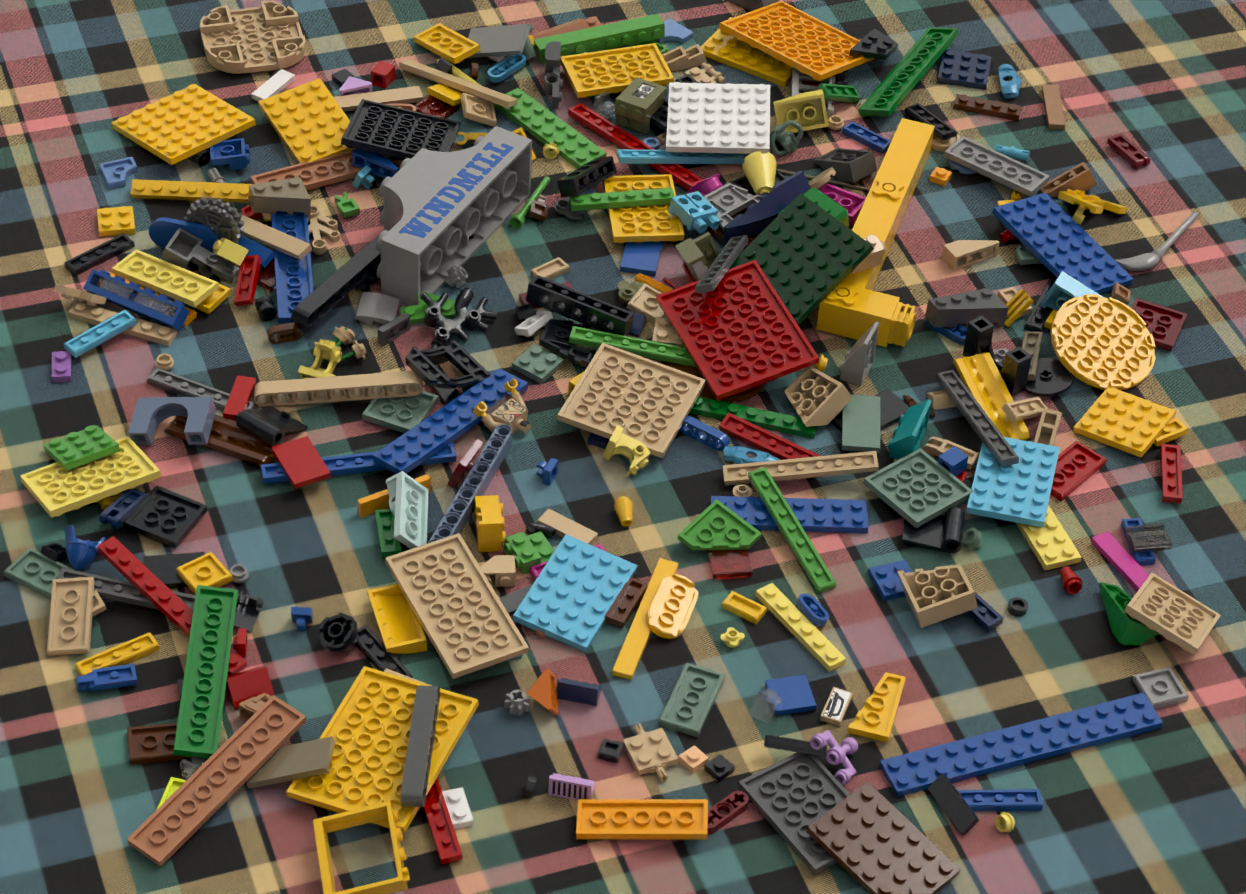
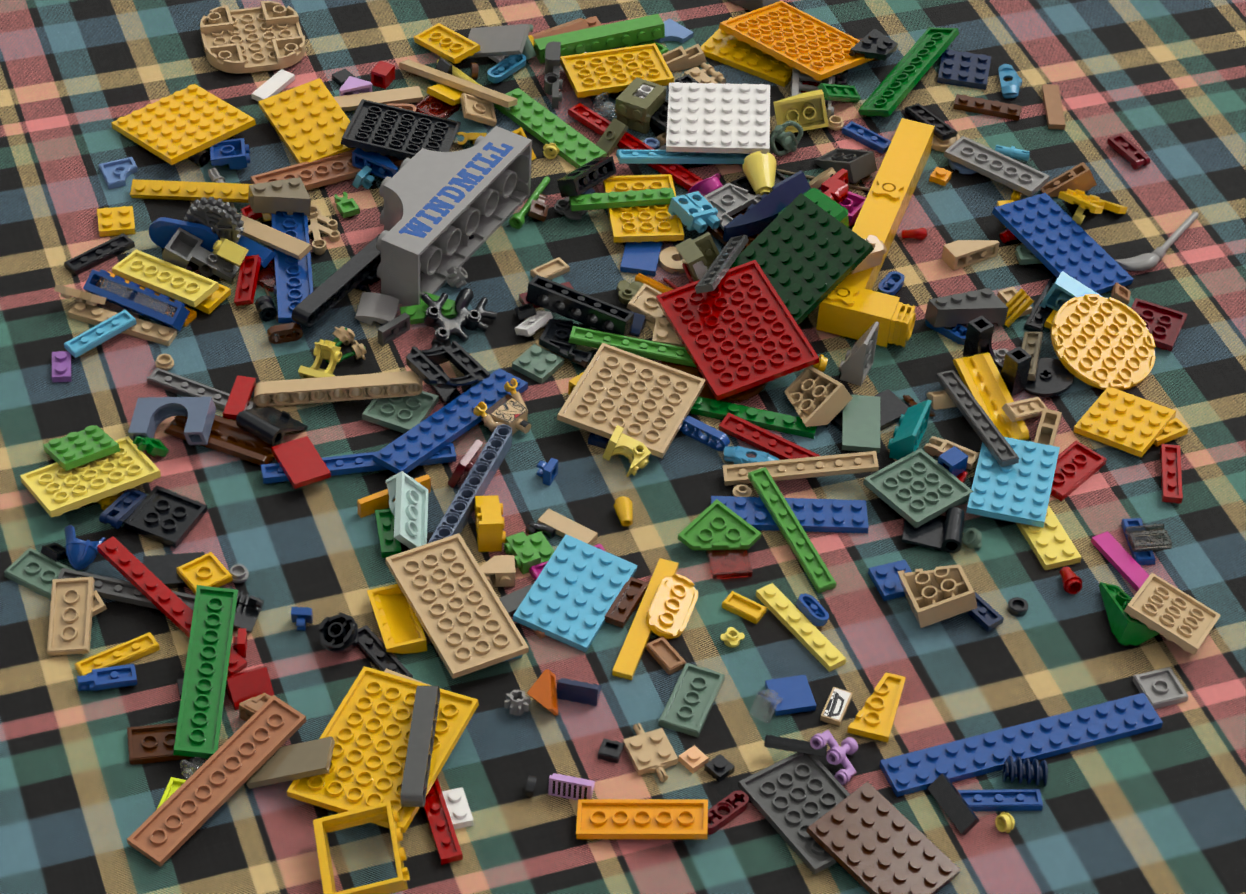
none -> green plate [133,436,169,457]
none -> olive plate [596,118,629,156]
none -> medium nougat tile [646,636,686,675]
none -> tan tile [659,246,685,274]
none -> red plate [821,168,849,204]
none -> blue plate [877,271,905,296]
none -> red arm [902,228,927,240]
none -> dark blue piece [1002,756,1048,787]

